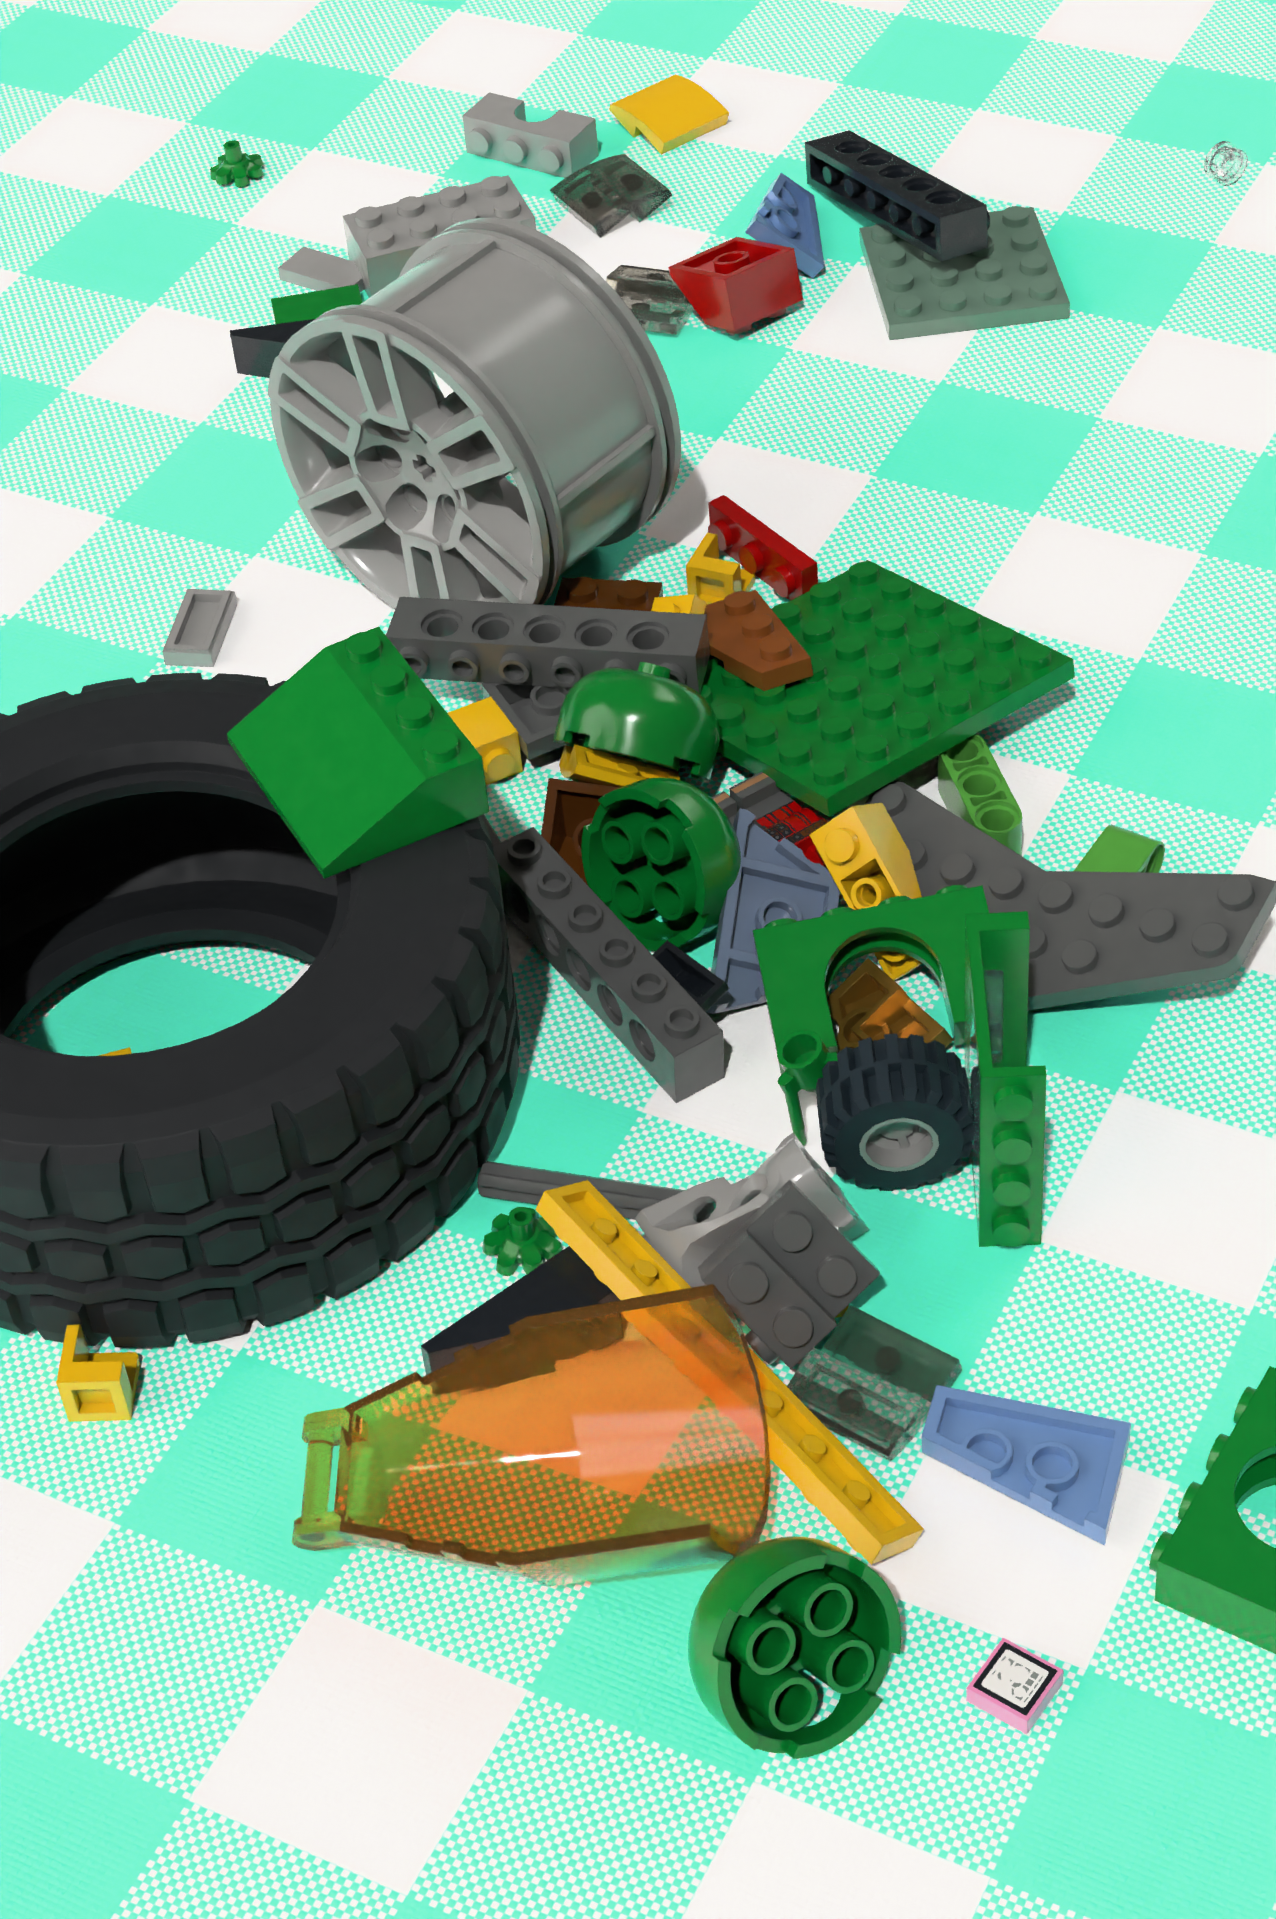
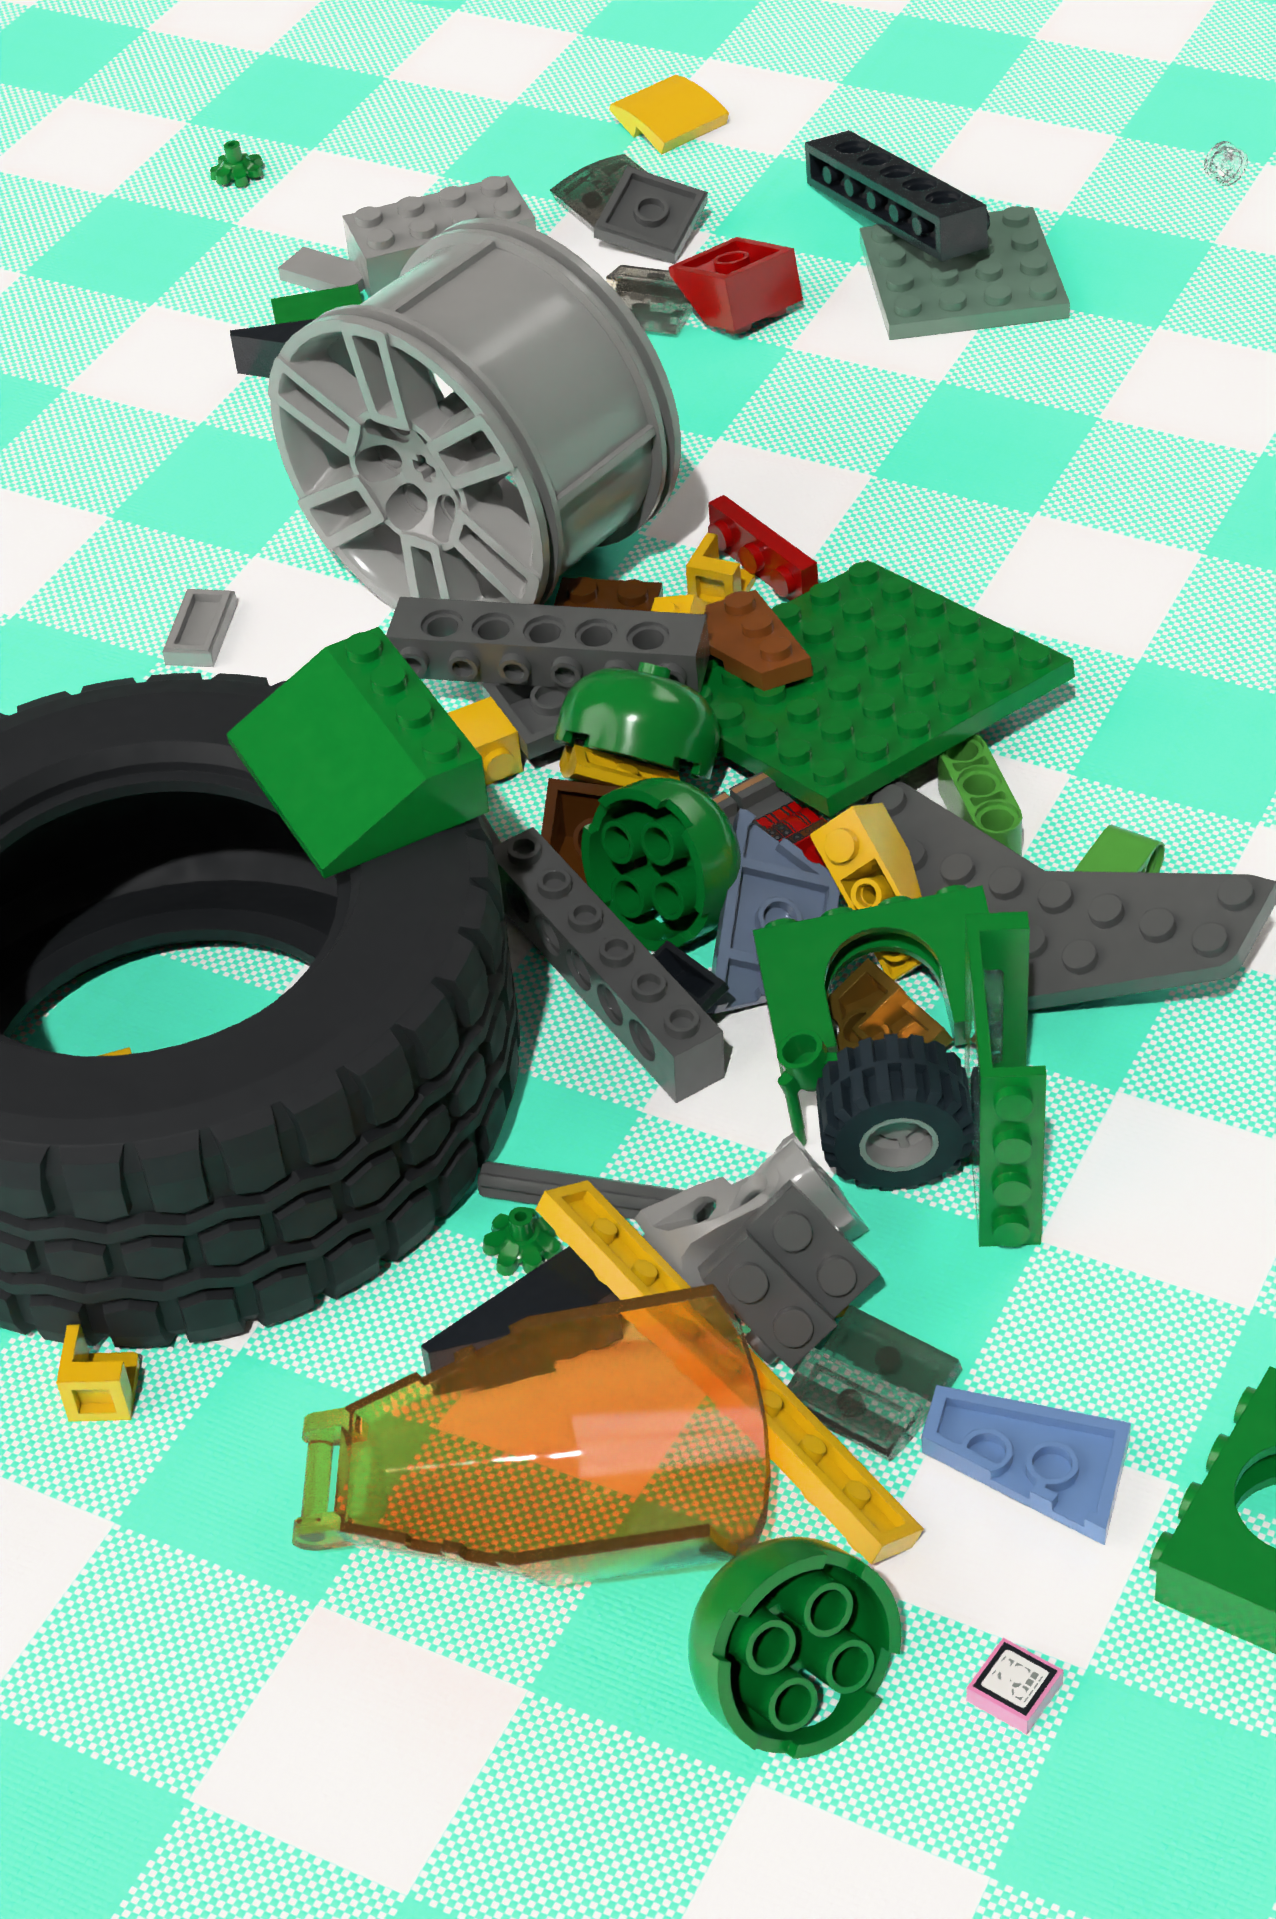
light grey arch [462,92,599,180] -> none
medium blue wing [745,173,824,278] -> none
none -> dark grey tile [594,166,708,264]

